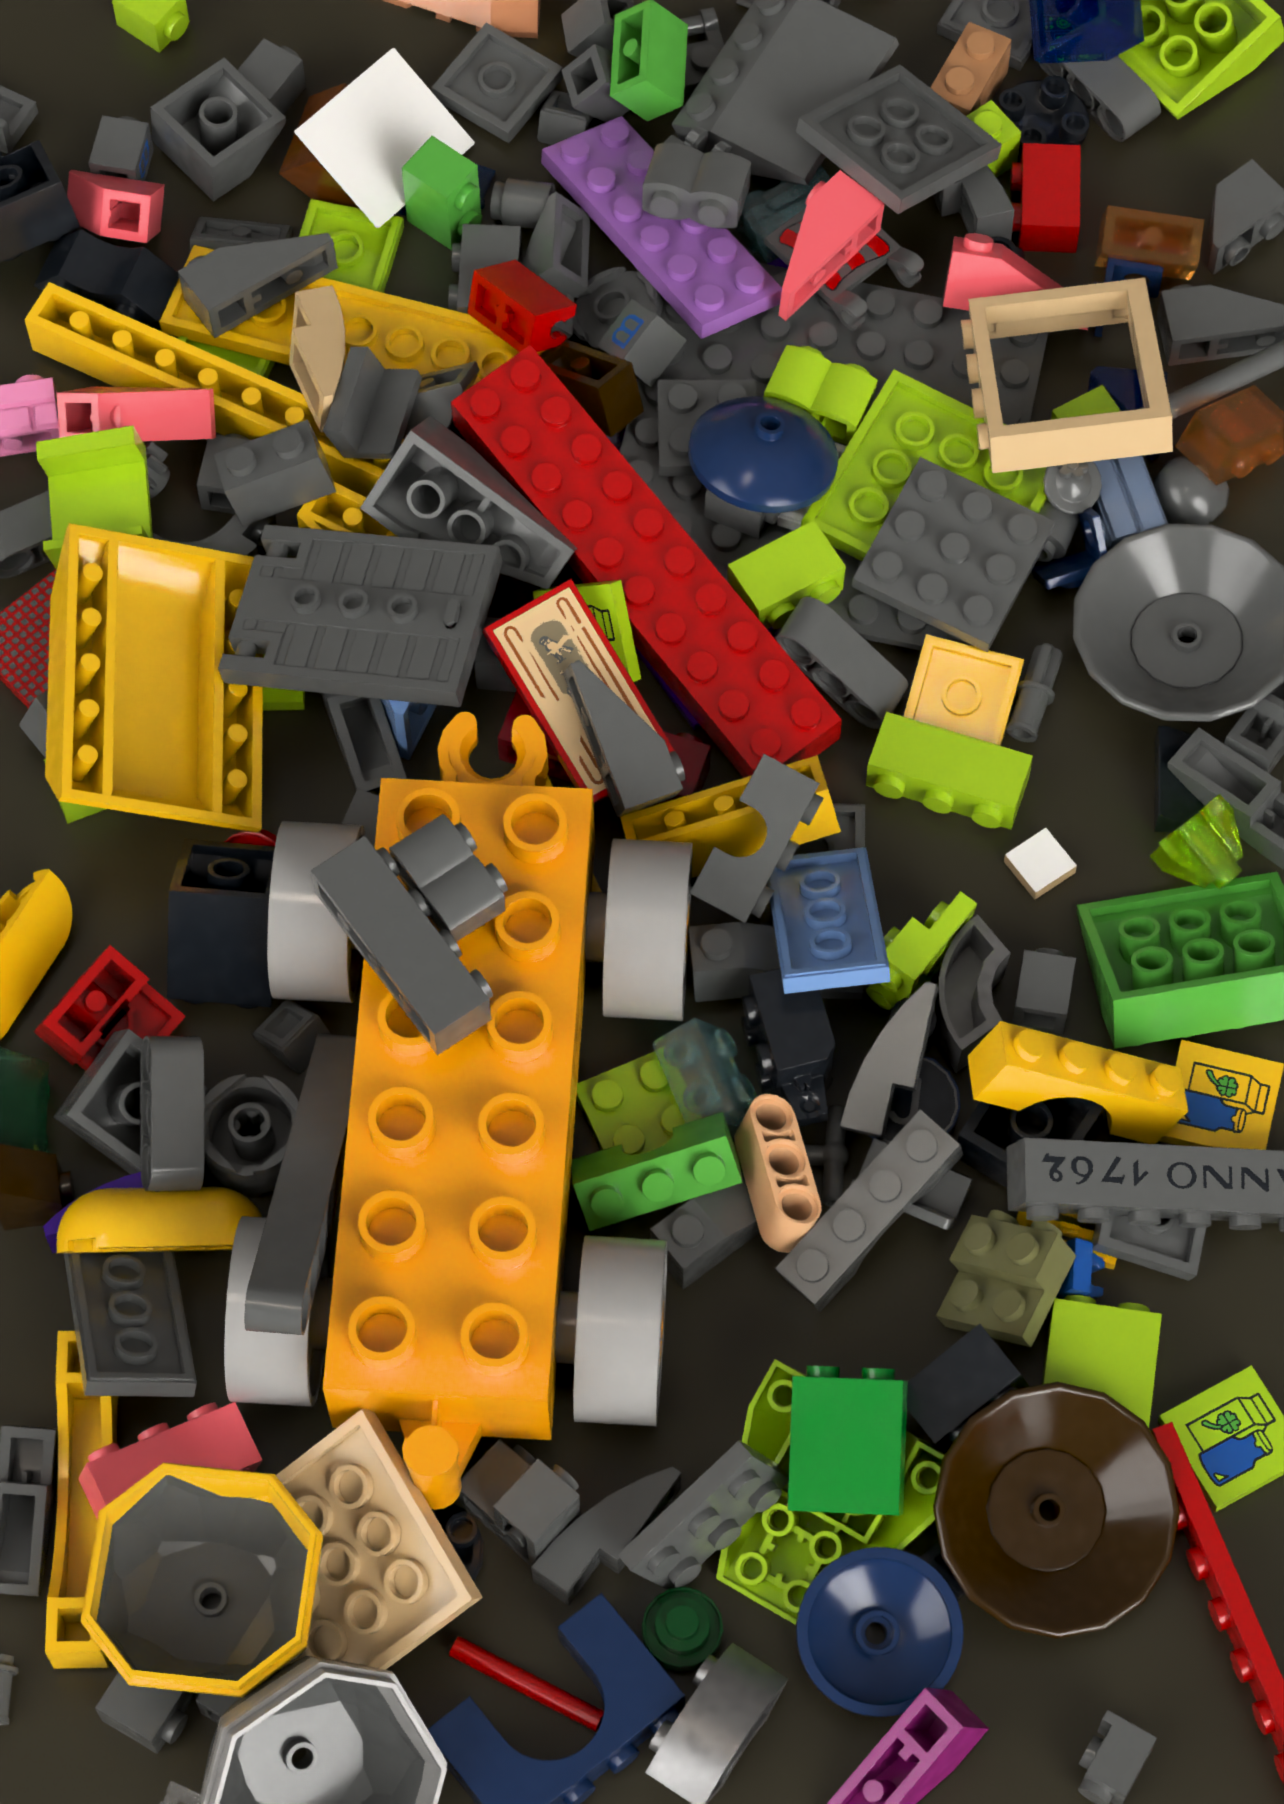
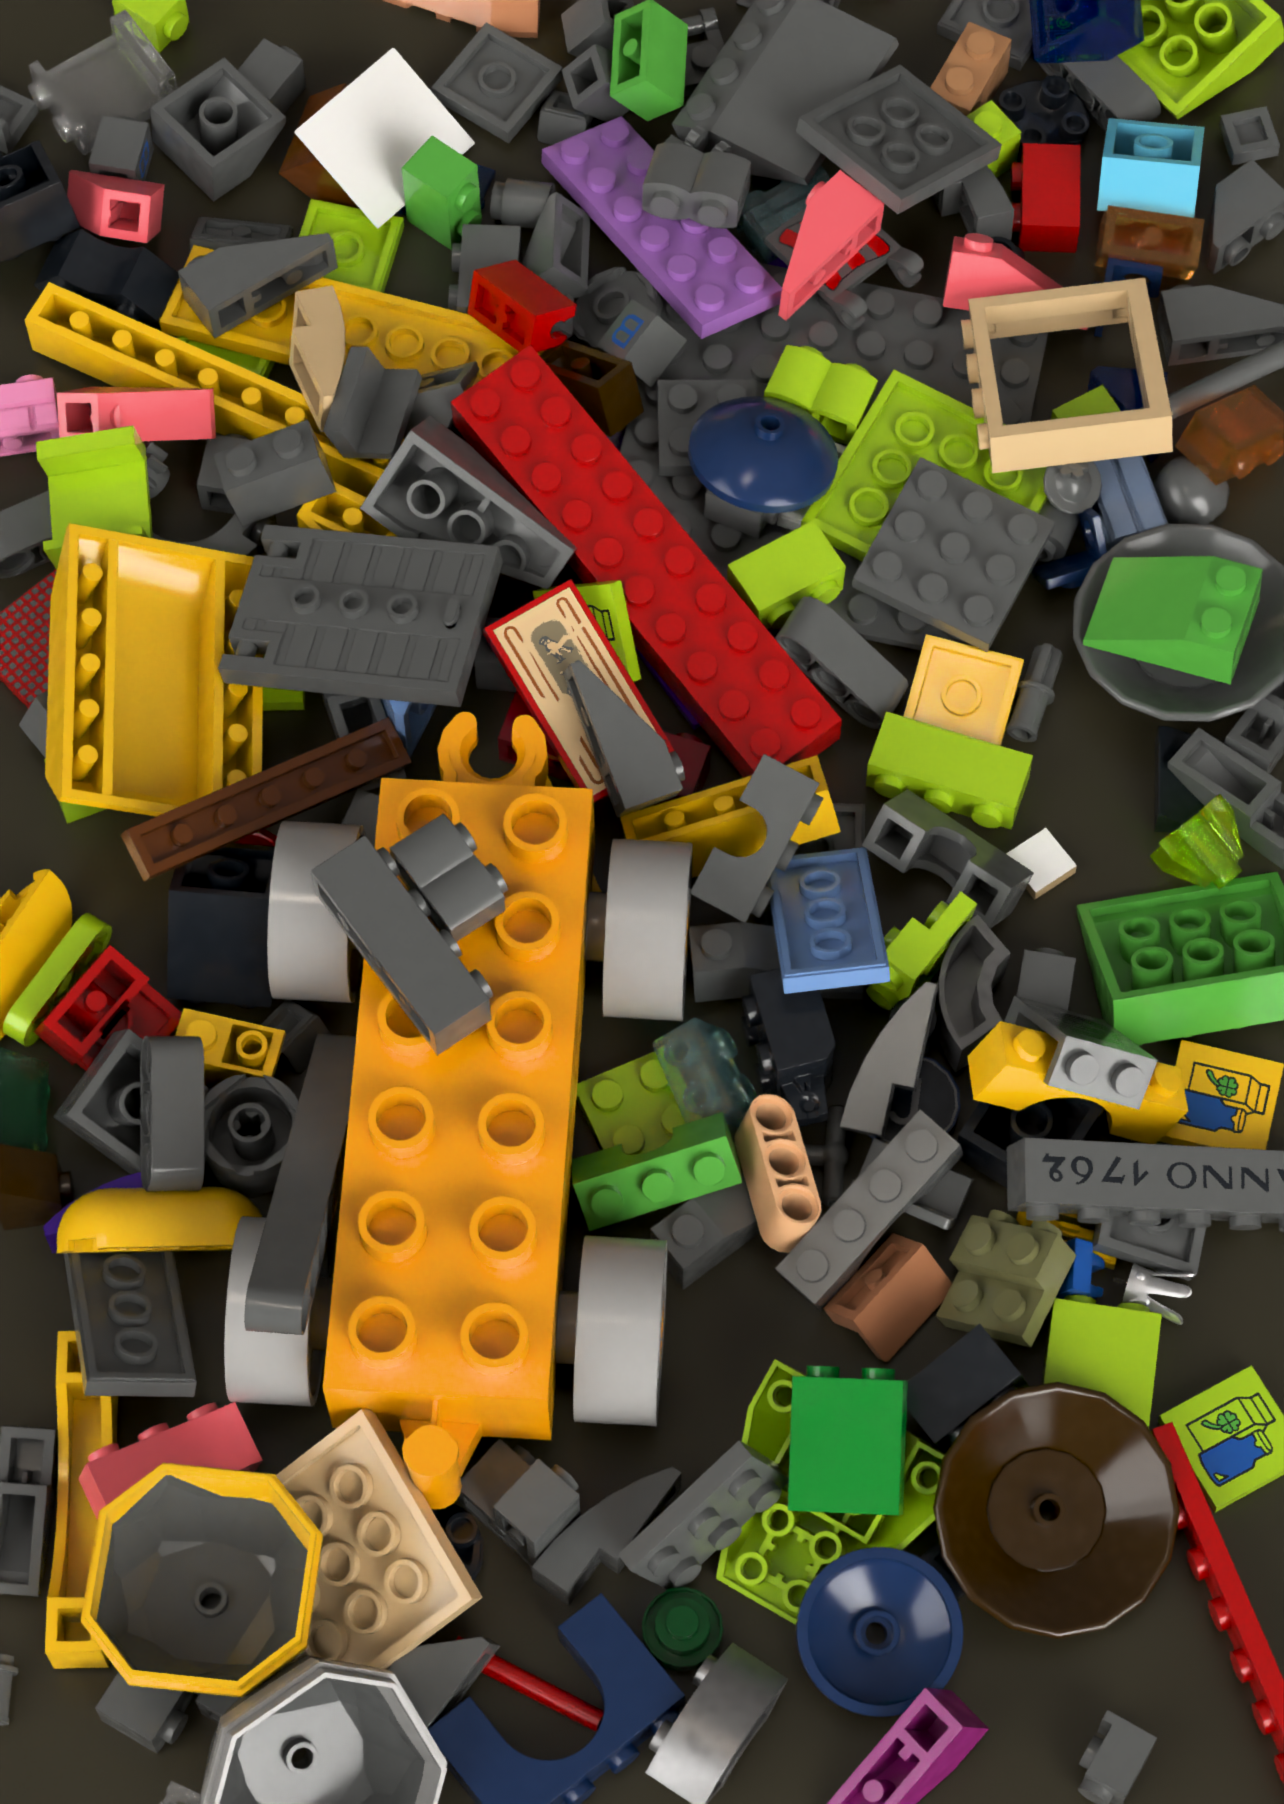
none -> lime beam [3,913,112,1047]
none -> clear panel [28,9,178,156]
none -> reddish brown plate [121,717,412,882]
none -> yellow slope [175,1008,286,1087]
none -> dark grey slope [386,1637,500,1729]
none -> nougat panel [823,1233,952,1362]
none -> dark grey arch [862,789,1034,929]
none -> panel [1004,996,1158,1110]
none -> bright green slope [1083,556,1263,685]
none -> medium azure brick [1097,118,1205,223]
none -> flat silver piece [1112,1263,1196,1325]
none -> dark grey plate [1219,106,1280,165]

